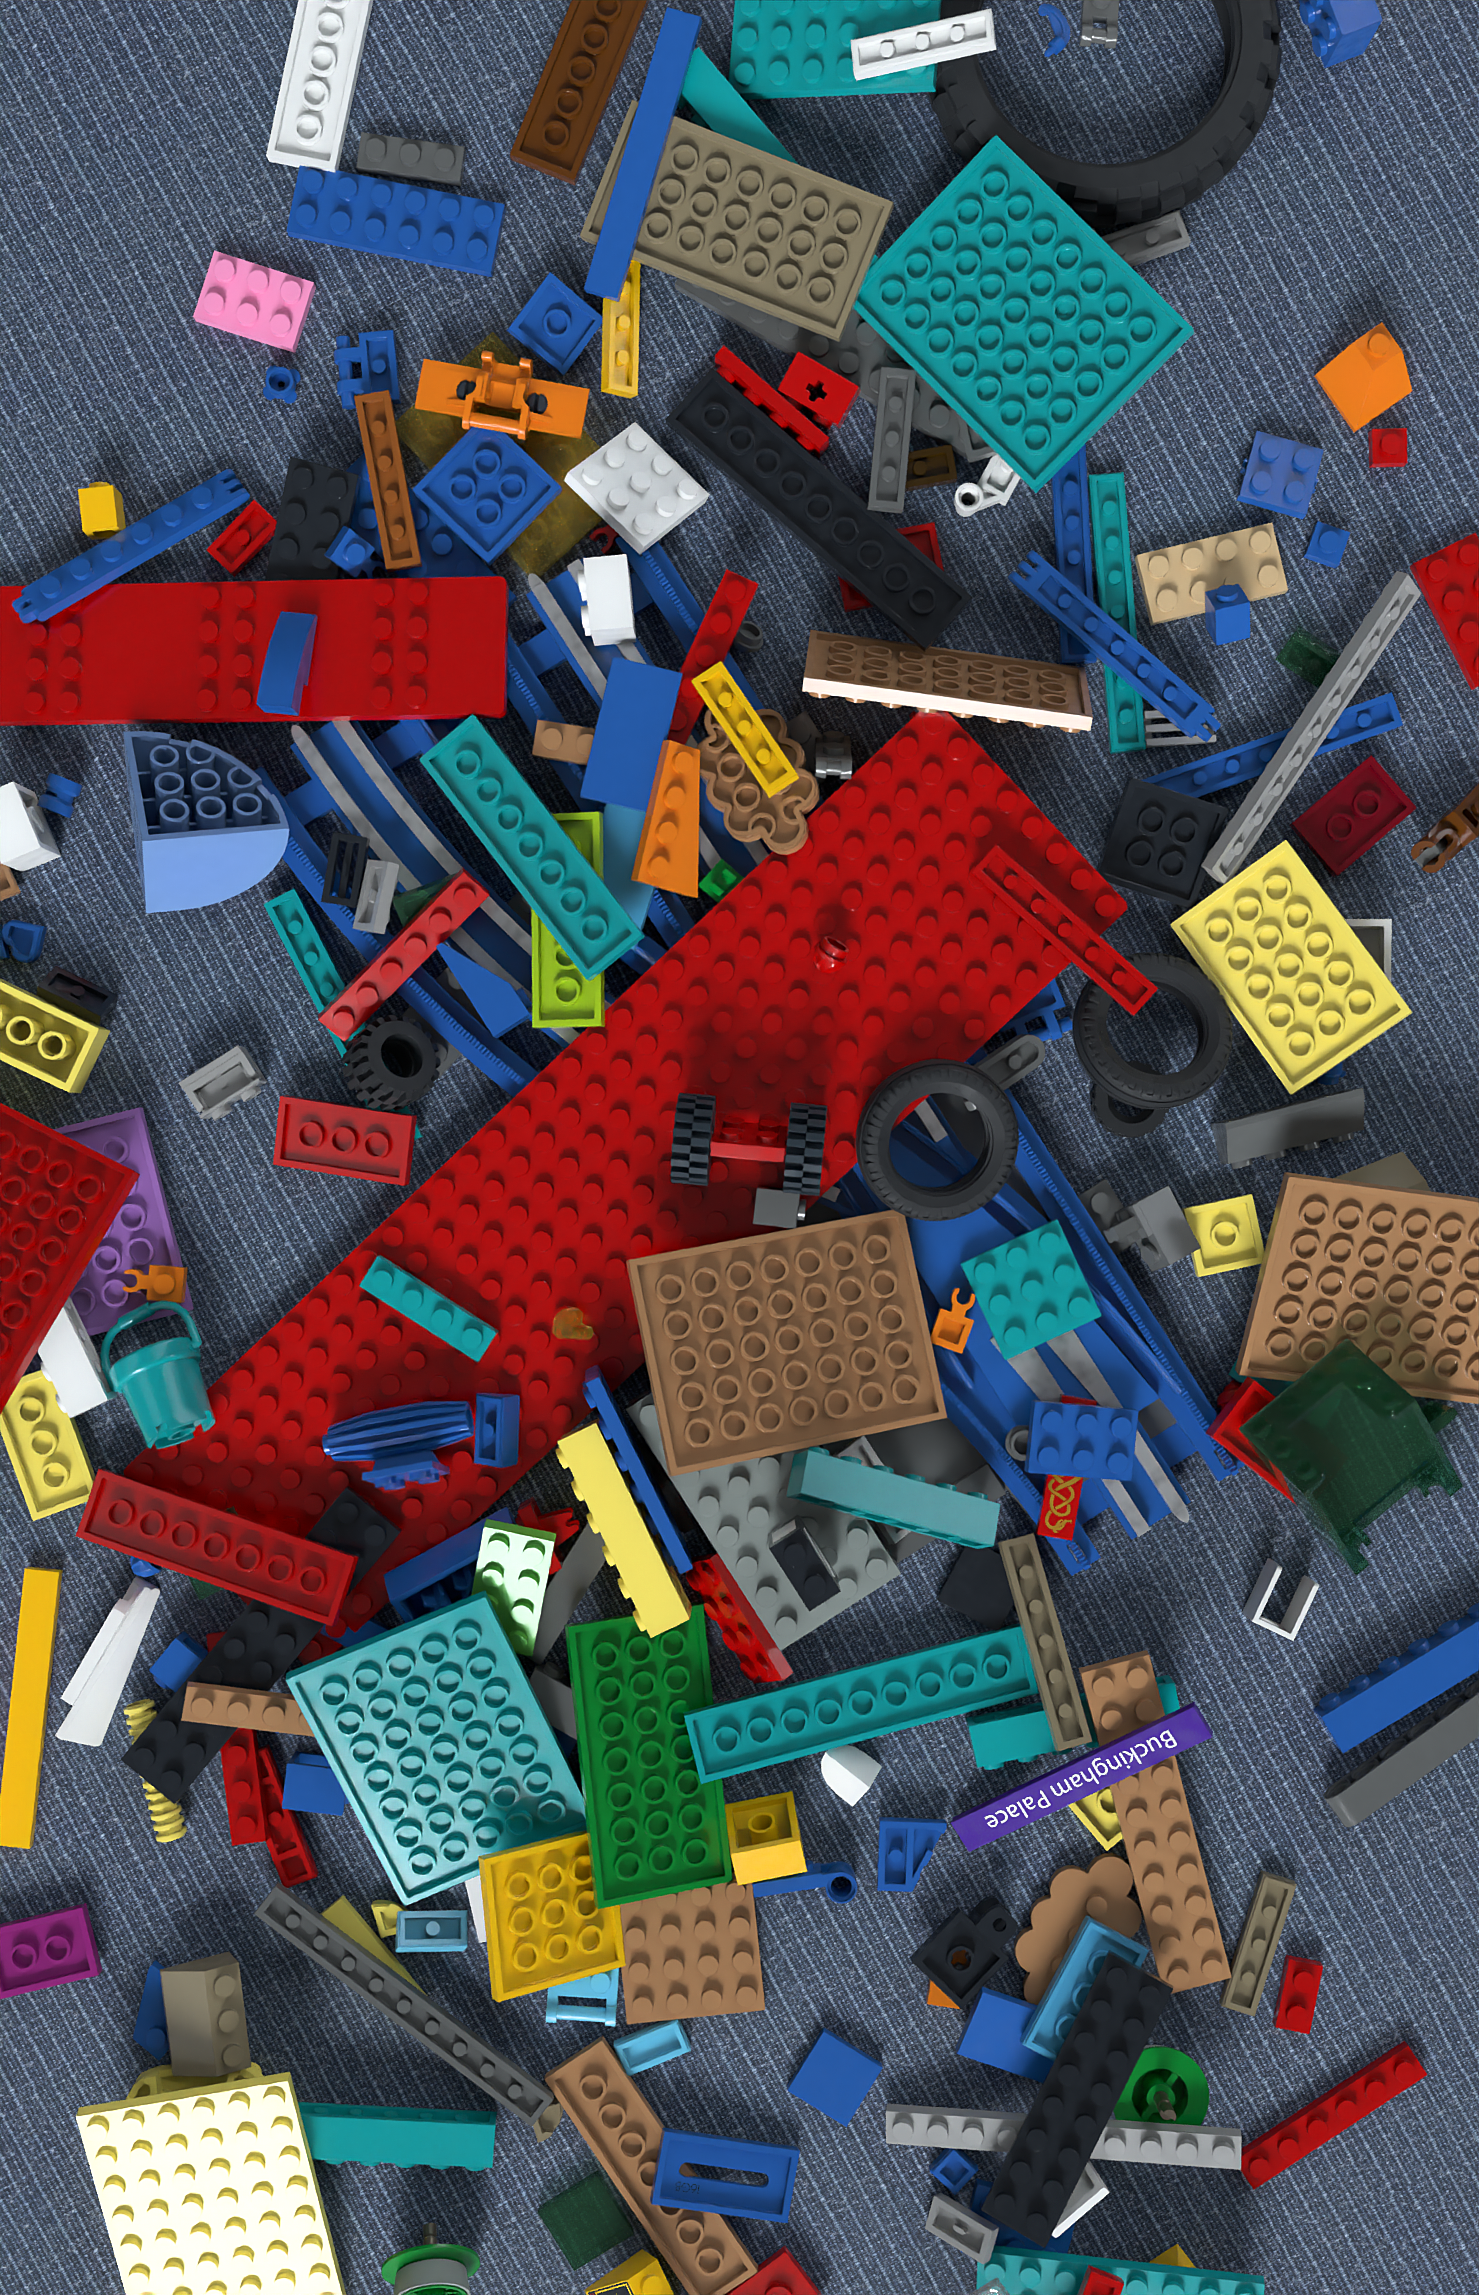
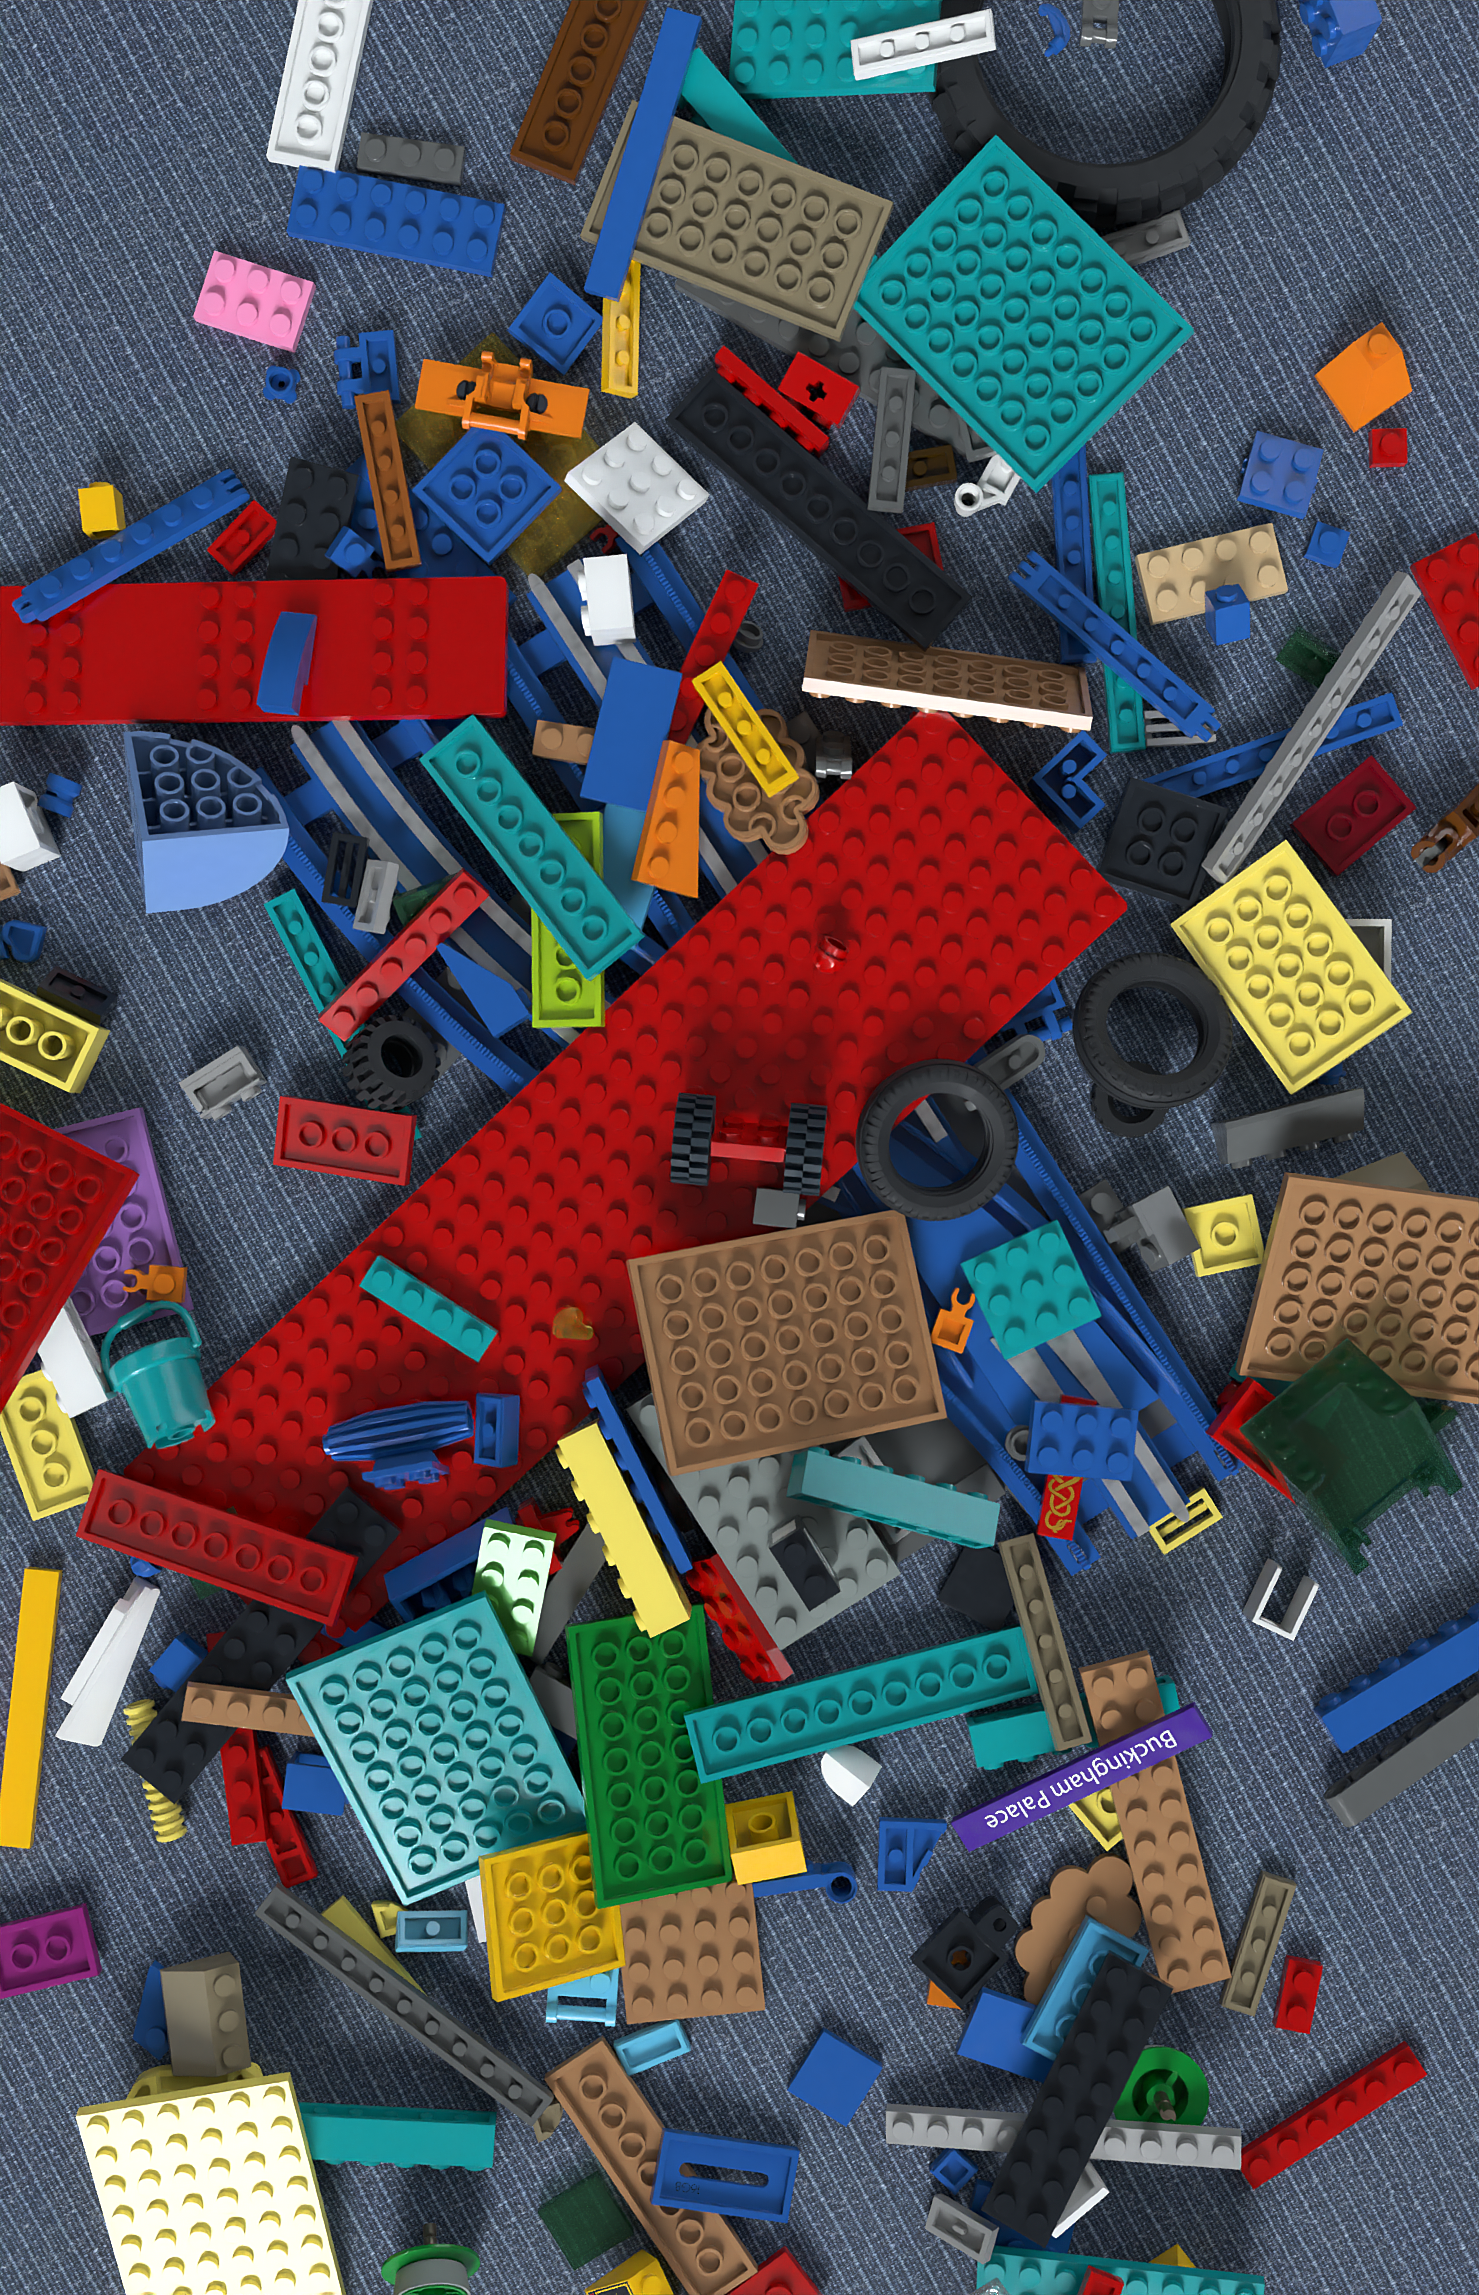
green tile [698,858,744,903] -> none
red plate [971,845,1158,1016] -> none
none -> blue brick [1027,730,1107,835]
none -> light yellow tile [1149,1486,1223,1555]

